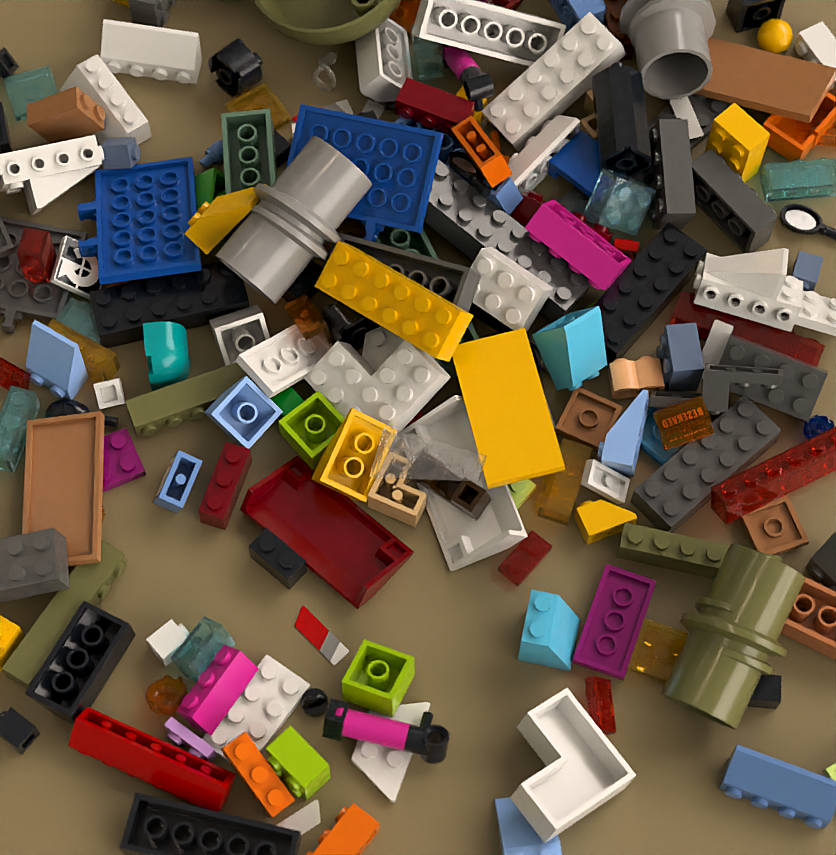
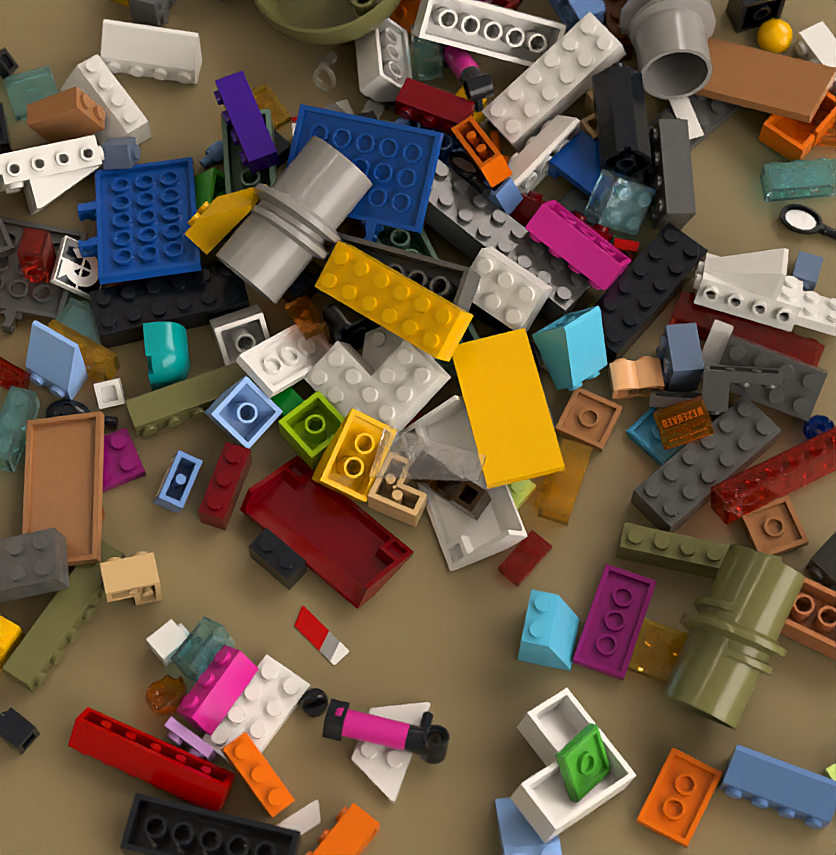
black slope [25,601,136,725] -> none
black brick [208,38,263,97] -> none
lime brick [266,725,331,801] -> none
lime brick [341,639,415,718] -> none
yellow slope [574,499,637,545] -> none
white plate [581,459,630,504] -> none
clear red plate [585,676,616,735] -> none
light blue slope [597,389,649,477] -> none
dark grey brick [691,149,778,254] -> none
yellow brick [705,102,770,183] -> none
black brick [747,675,782,709] -> none
none -> tan brick [100,551,162,606]
none -> dark purple brick [213,70,280,174]
none -> bright green tile [556,723,612,803]
none -> orange plate [636,747,722,848]

